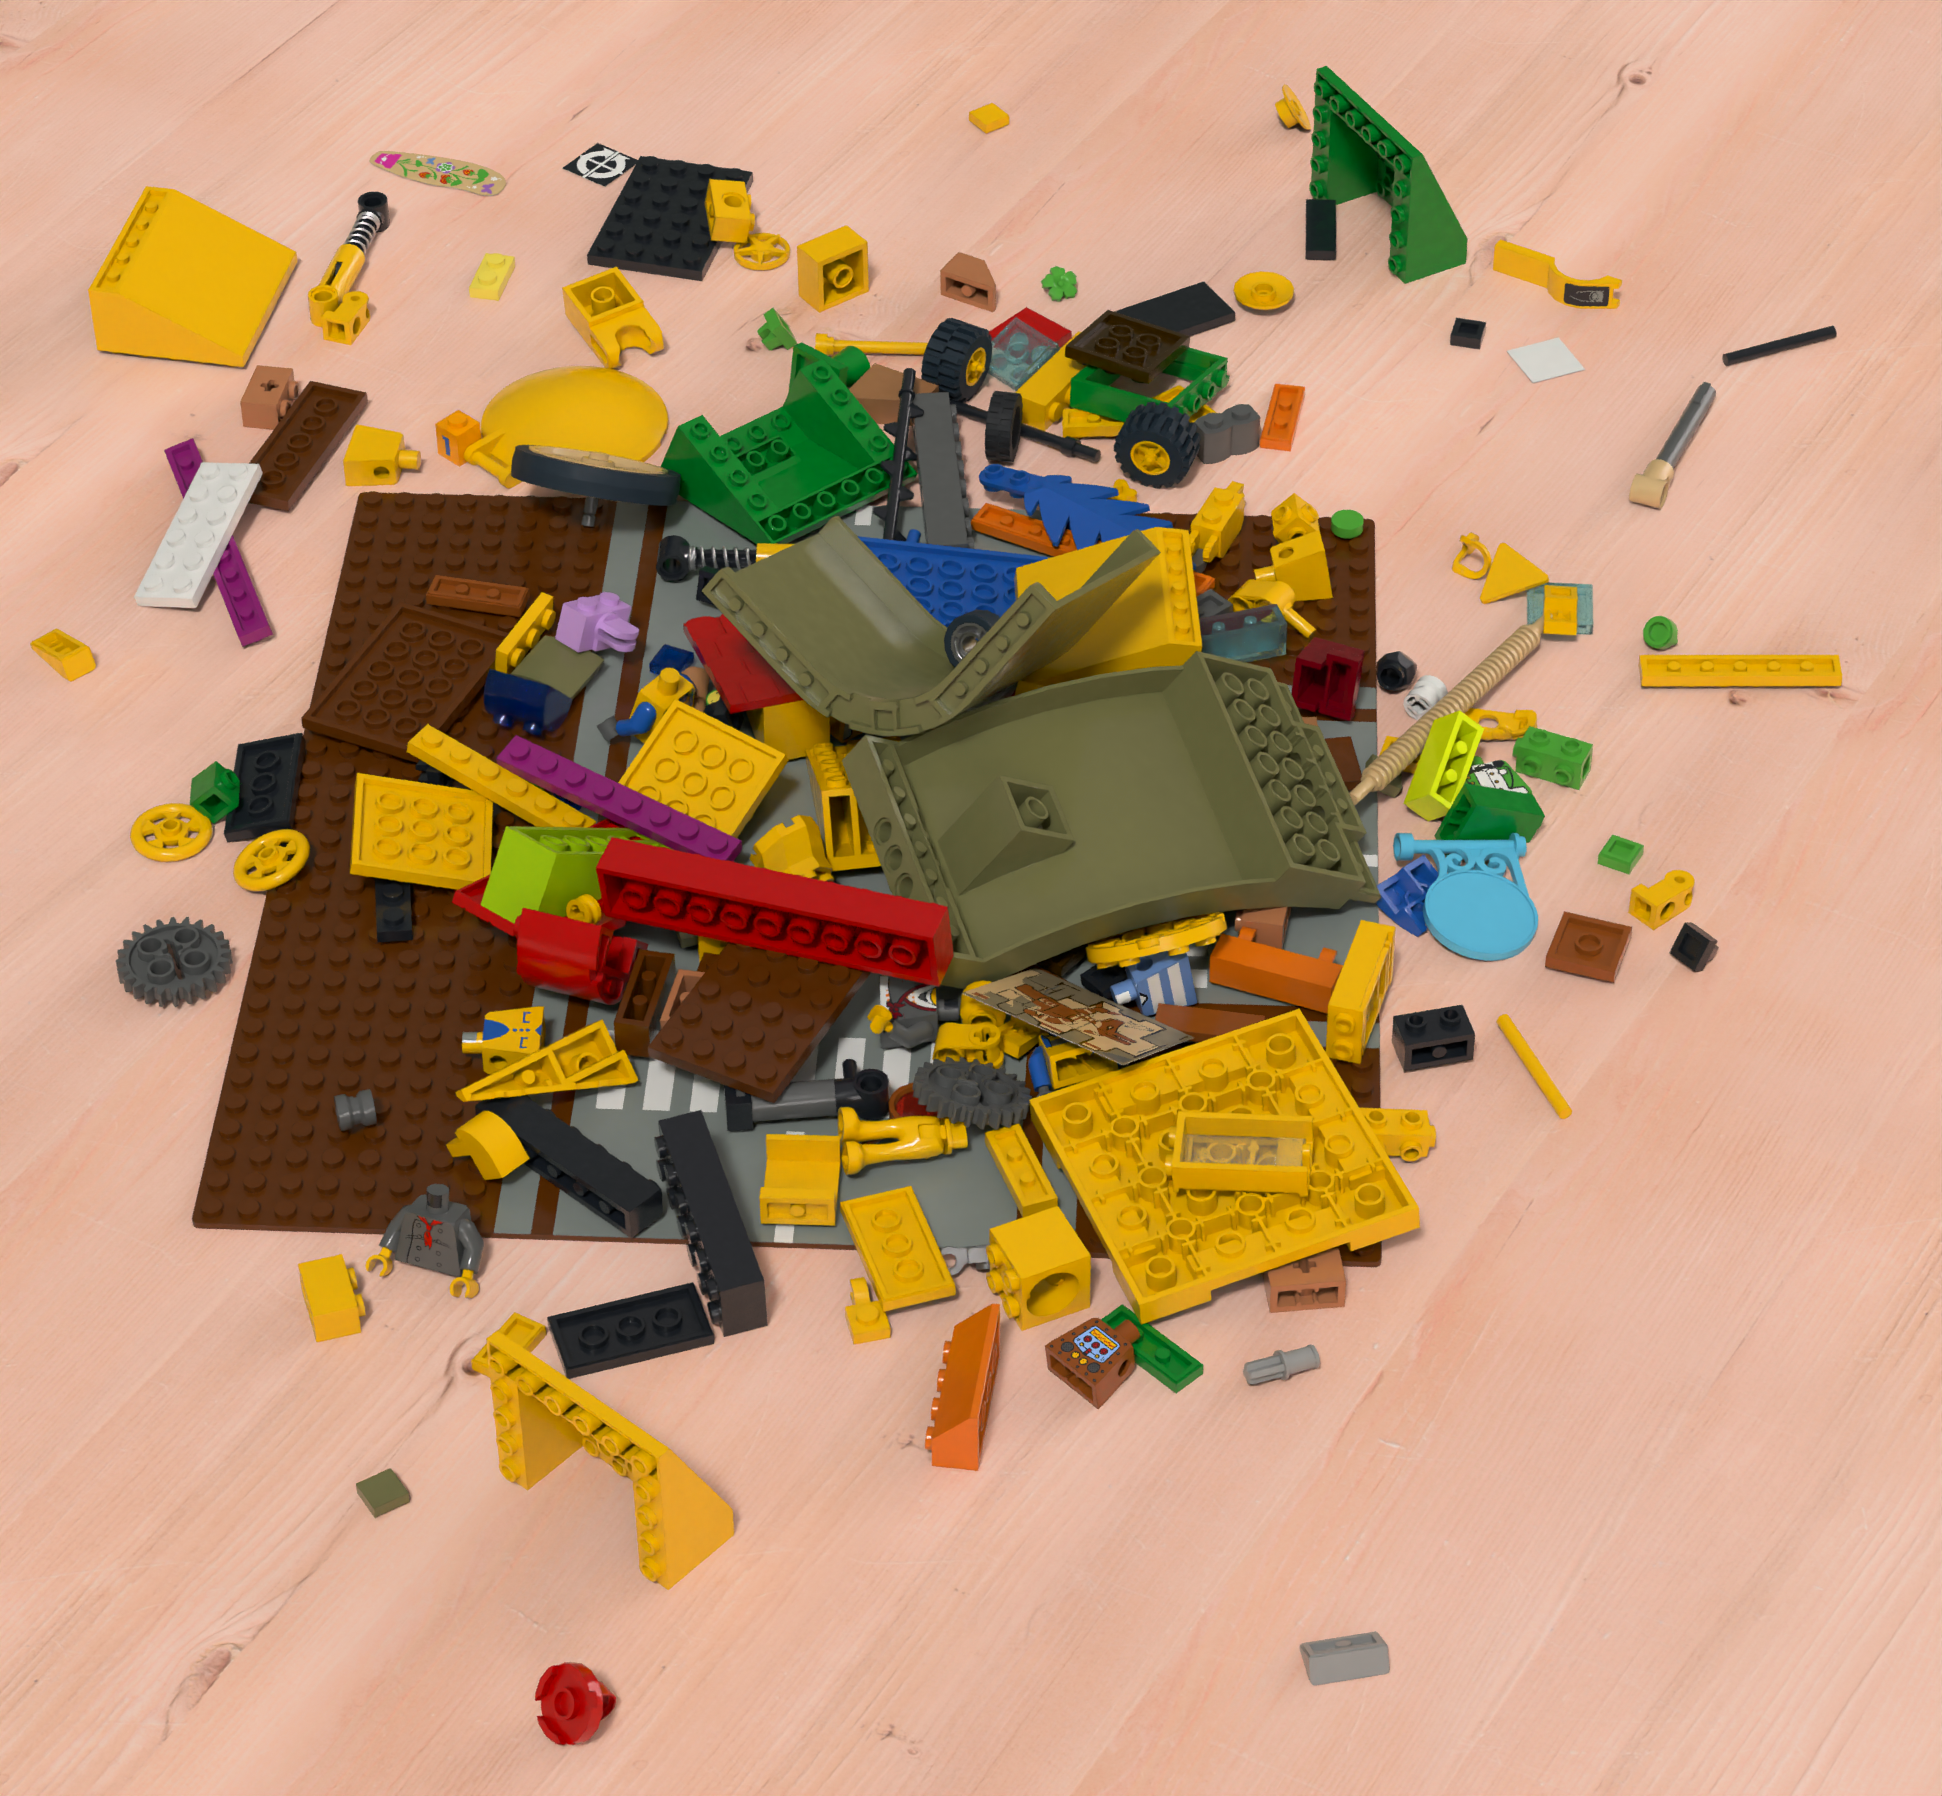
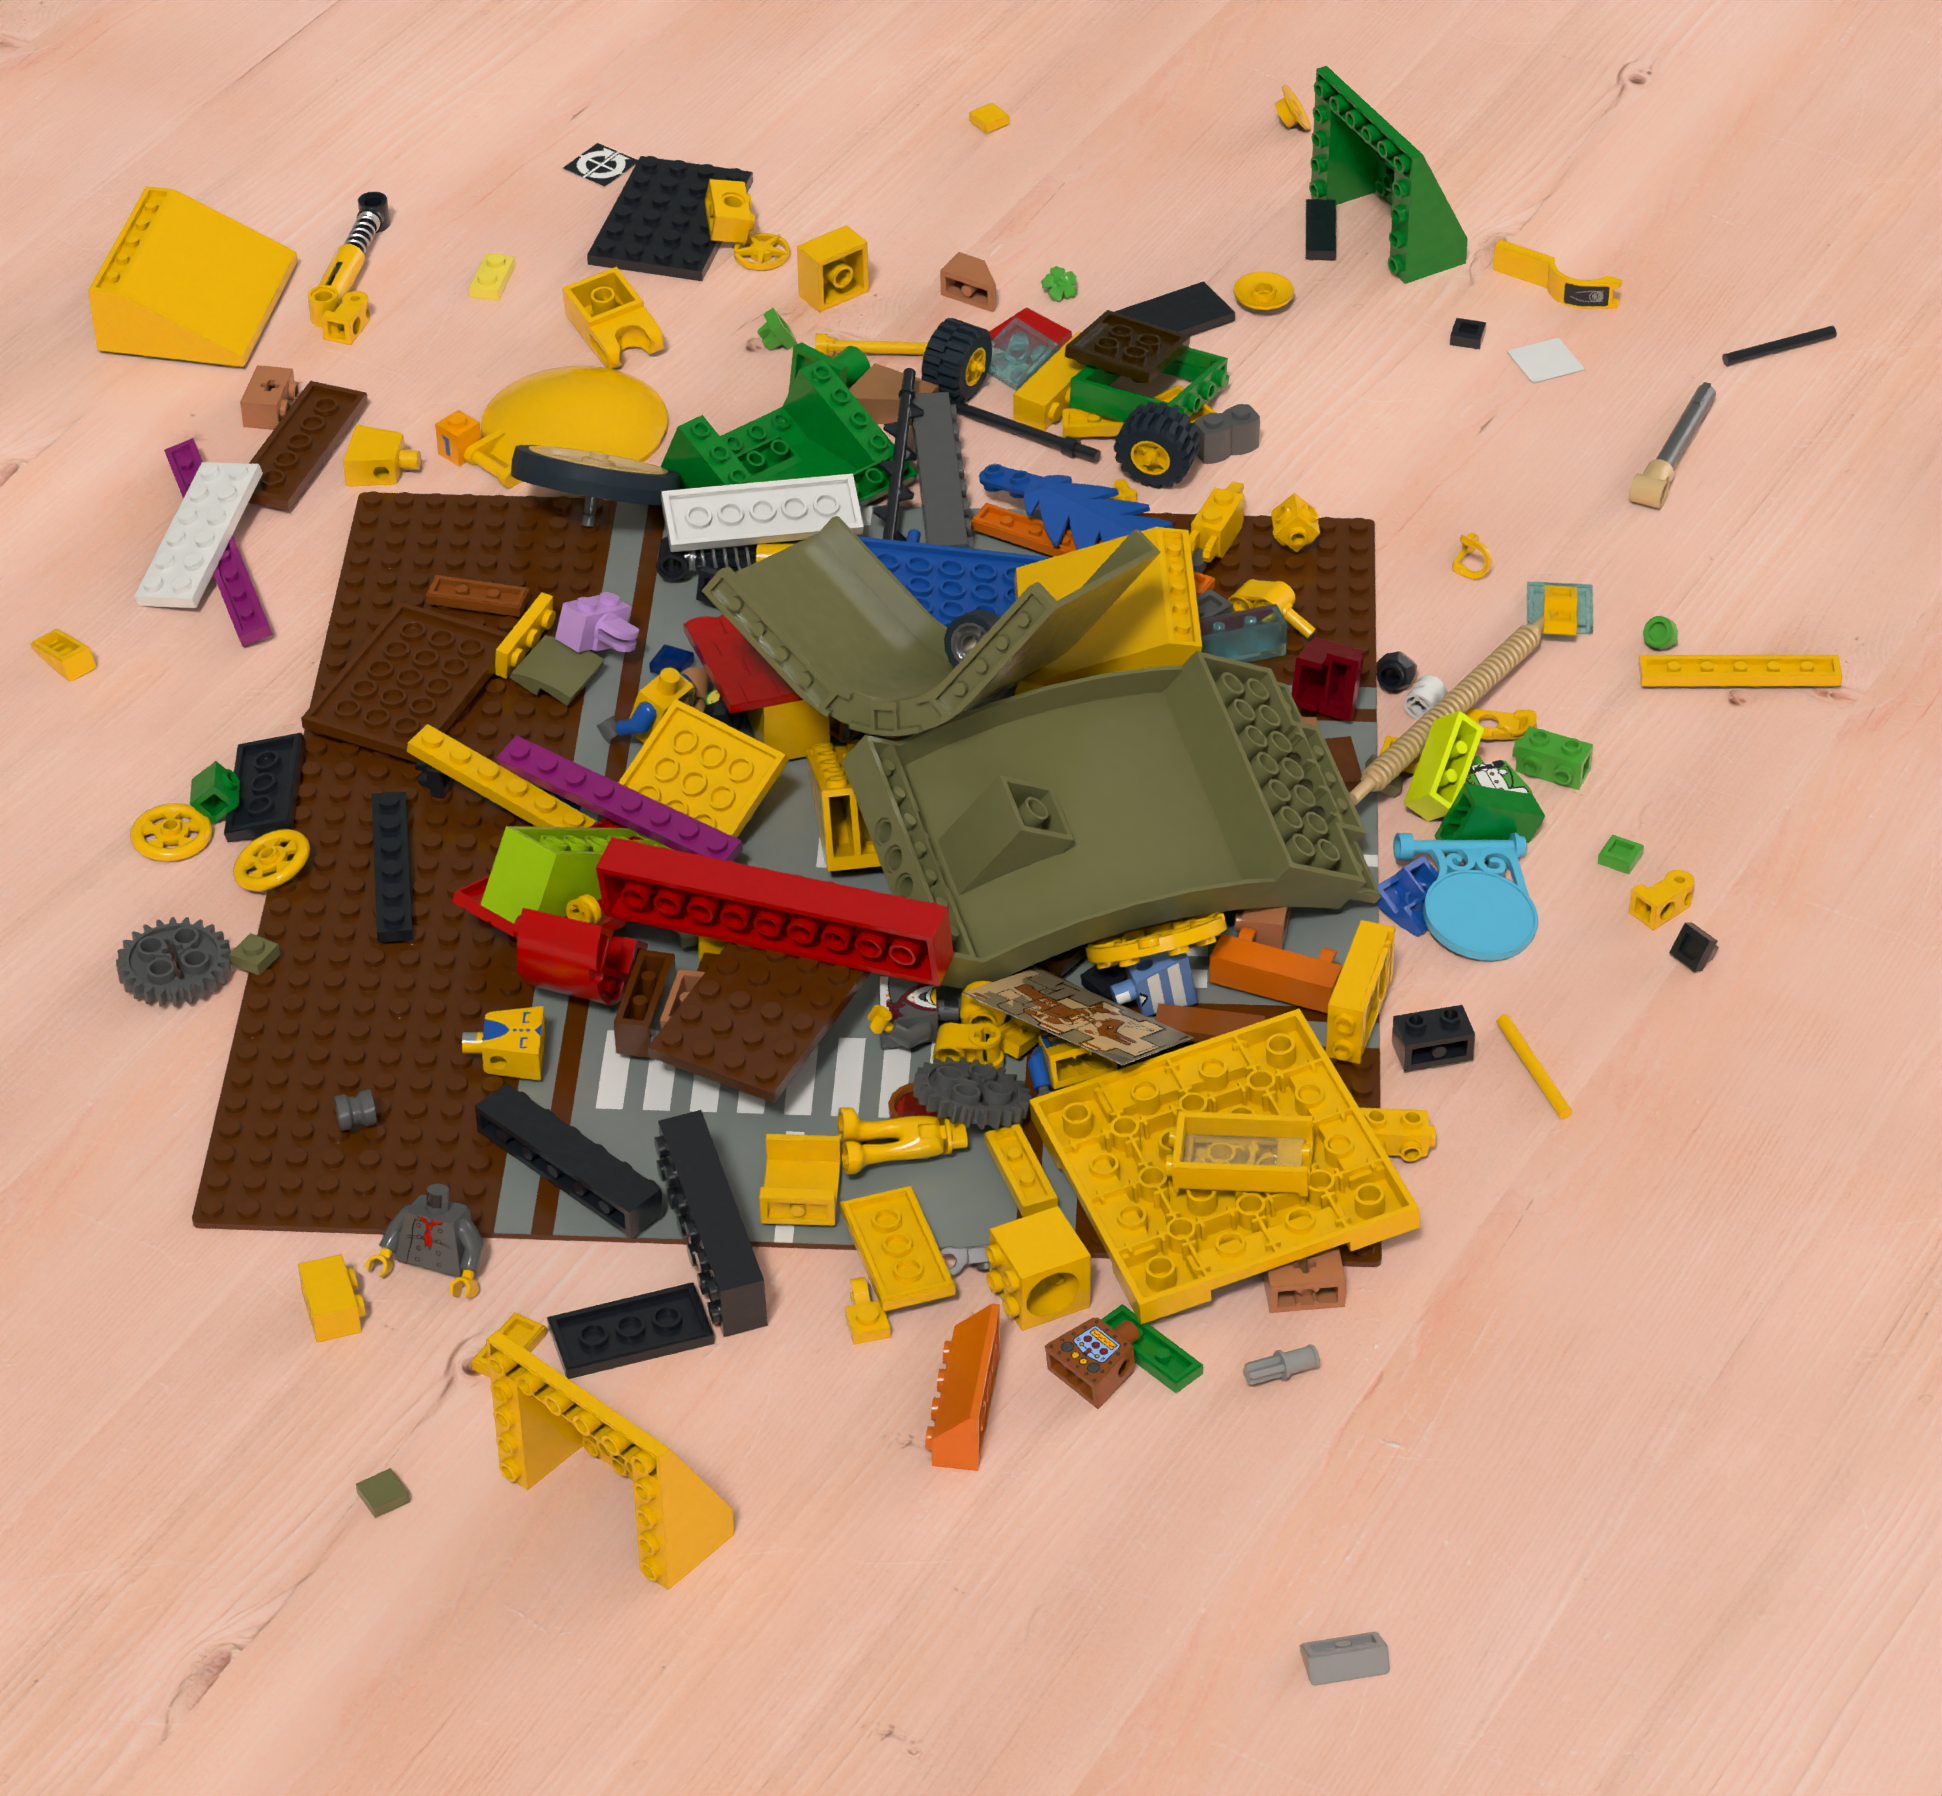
yellow plate [350,773,493,890] -> none
tan sticker [369,151,506,196] -> none
yellow brick [446,1111,530,1180] -> none
yellow wedge [455,1019,639,1102] -> none
clear blue brick [484,669,572,736] -> none
red tile [535,1662,616,1745] -> none
piece [724,1059,890,1131] -> none
yellow brick [749,815,835,882] -> none
black tyre [985,391,1023,463] -> none
yellow torso [1254,530,1333,601] -> none
orange tile [1260,384,1305,451] -> none
bright green tile [1331,510,1364,539] -> none
yellow piece [1480,543,1549,604] -> none
dark orange plate [1545,911,1632,983] -> none
none -> olive plate [229,933,280,976]
none -> white plate [661,474,864,552]

